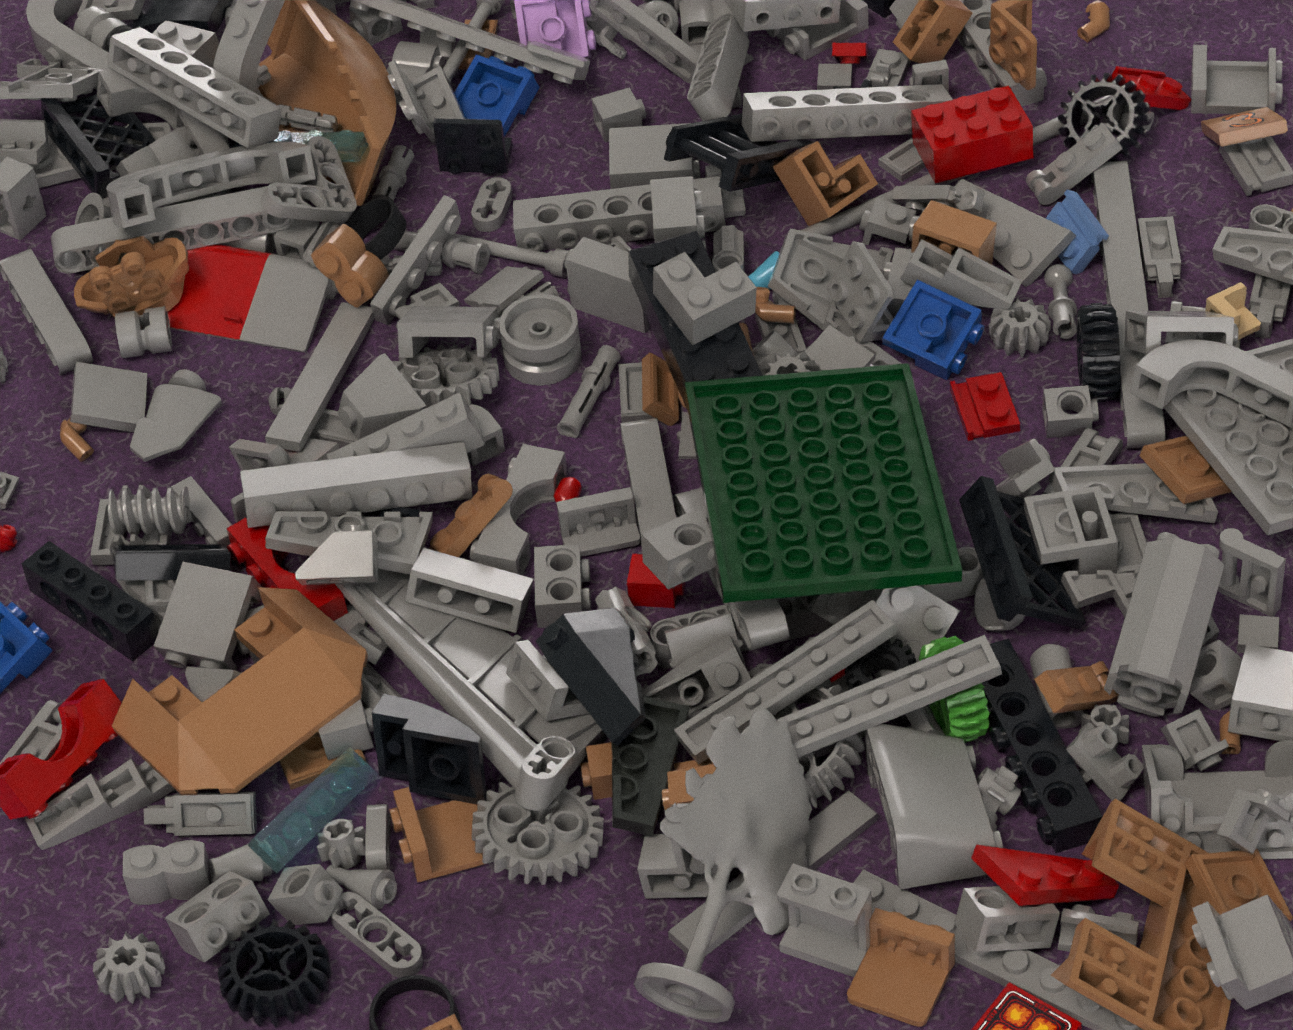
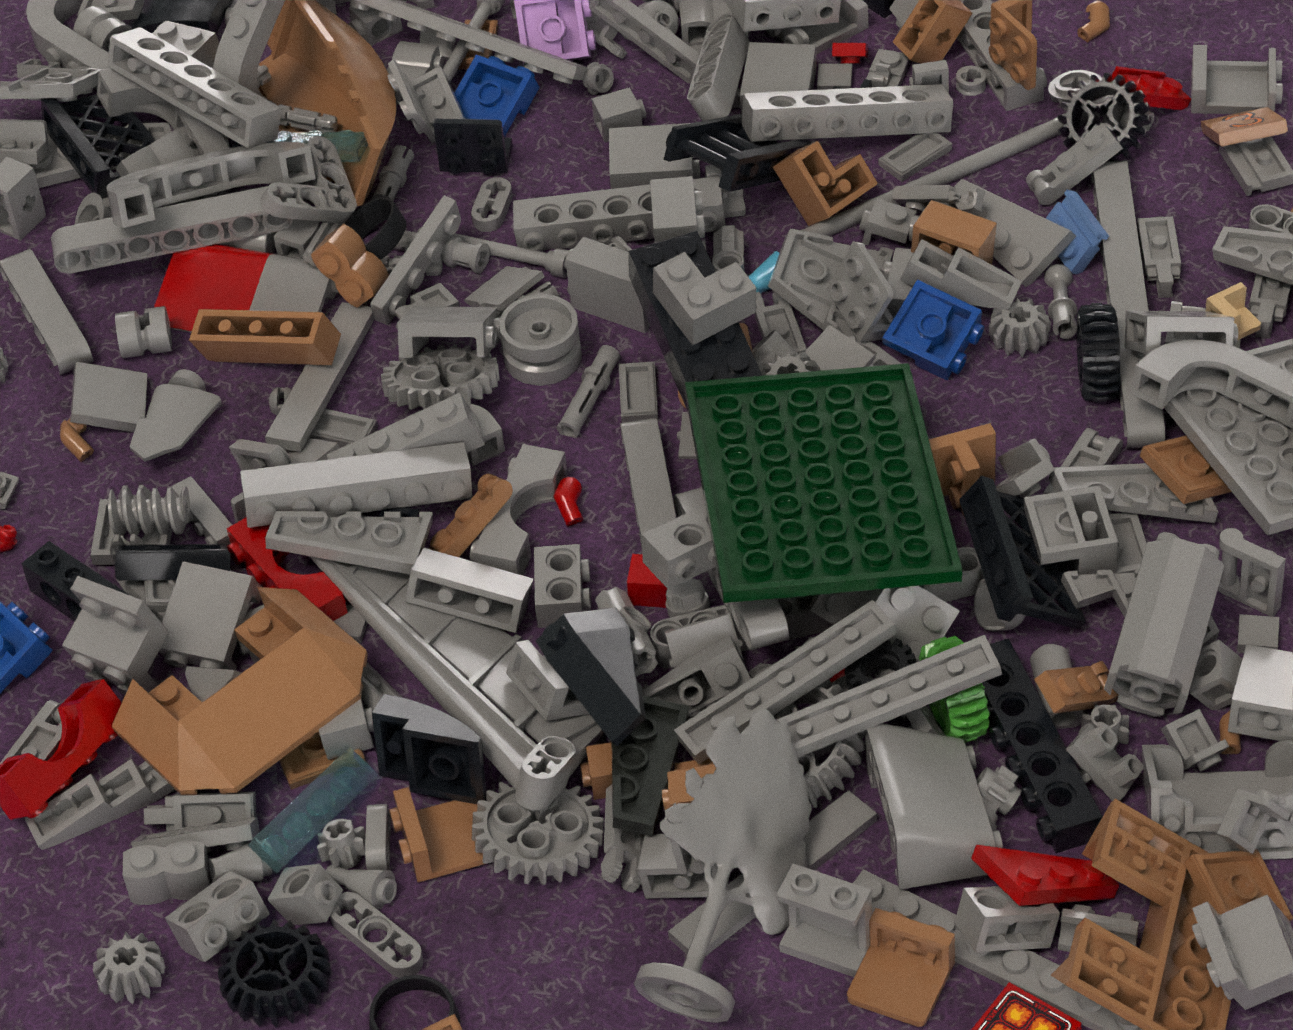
medium nougat piece [74,236,189,319] -> none
light grey slope [296,525,378,585] -> none
light grey slope [338,353,427,440] -> none
light grey plate [348,622,389,664] -> none
light grey piece [526,41,590,68] -> none
light grey bracket [556,487,641,557] -> none
medium nougat tile [642,353,679,426] -> none
medium nougat arm [755,287,796,324] -> none
red brick [911,85,1034,183] -> none
red plate [950,372,1020,441] -> none
light grey brick [1042,385,1099,438] -> none
none -> light grey bracket [62,576,169,695]
none -> light grey plate [131,817,260,853]
none -> medium nougat brick [189,309,341,365]
none -> light grey plate [583,62,614,95]
none -> light grey hinge [601,784,645,893]
none -> light grey piece [666,579,710,618]
none -> light grey brick [740,42,817,114]
none -> medium nougat bracket [929,423,996,518]
none -> light grey bush [956,65,986,96]
none -> light grey gear [1048,70,1102,105]

